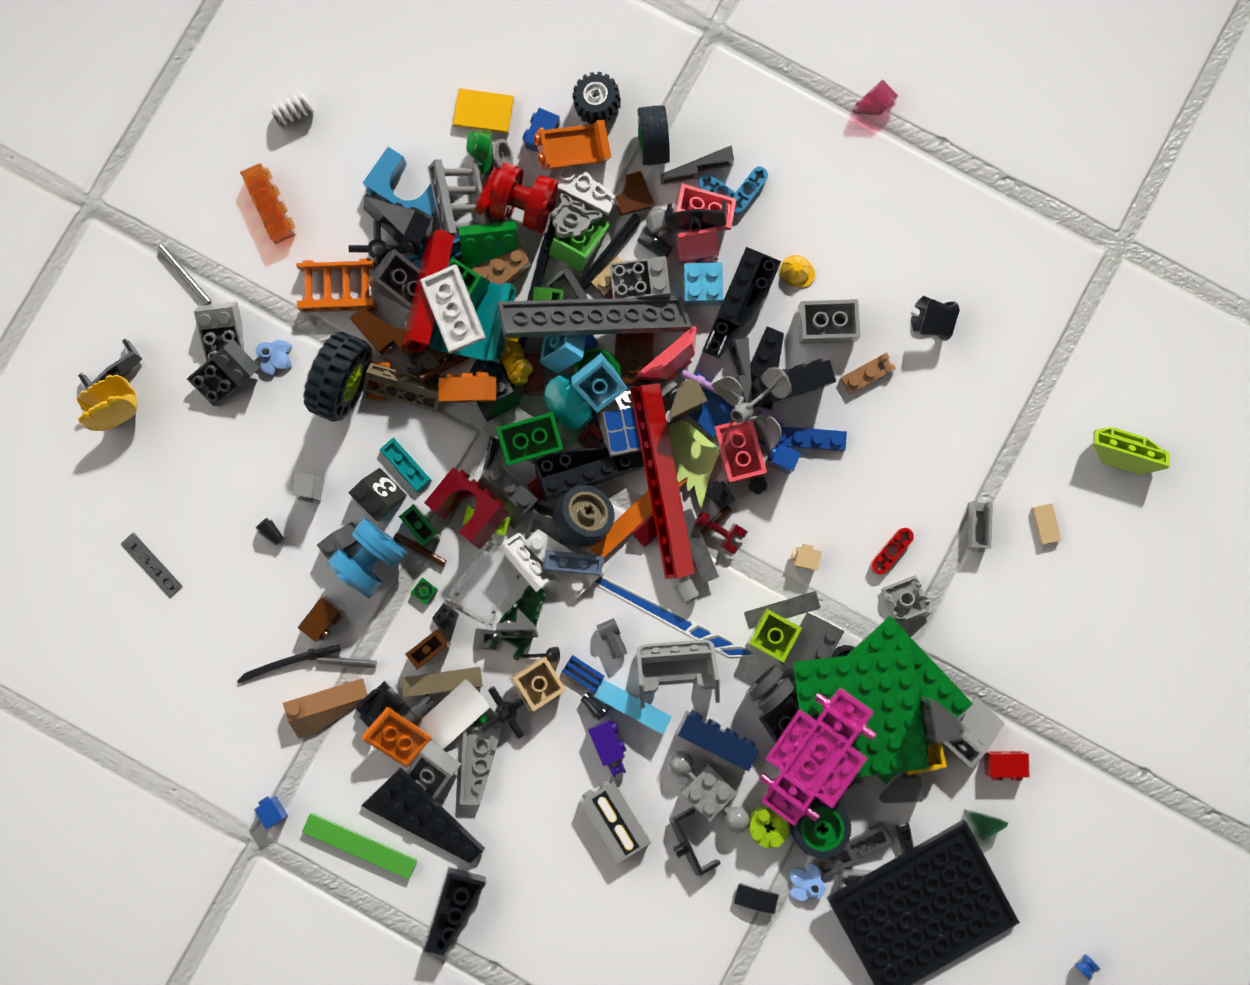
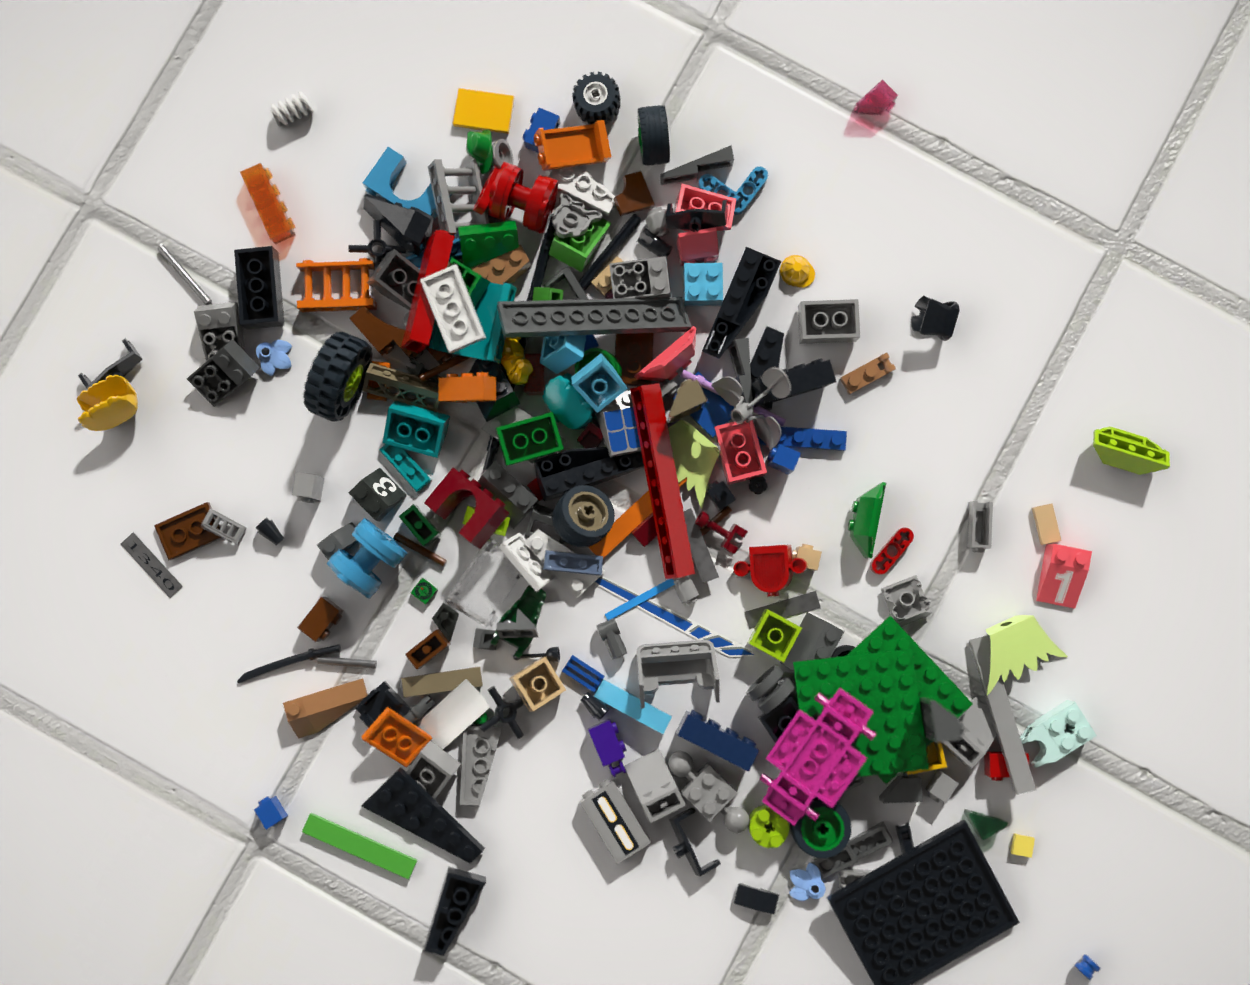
none -> reddish brown tile [154,502,222,560]
none -> light grey slope [201,509,246,545]
none -> black brick [234,246,285,330]
none -> teal slope [382,401,450,458]
none -> dark azure sticker [605,579,675,620]
none -> light grey slope [624,749,686,823]
none -> red piece [733,545,807,597]
none -> green wedge [848,482,886,559]
none -> light grey brick [925,770,959,803]
none -> light grey tile [969,635,1036,795]
none -> yellowish green piece [986,615,1068,695]
none -> light yellow tile [1010,833,1035,858]
none -> light aqua brick [1020,700,1097,768]
none -> coral slope [1036,544,1092,609]

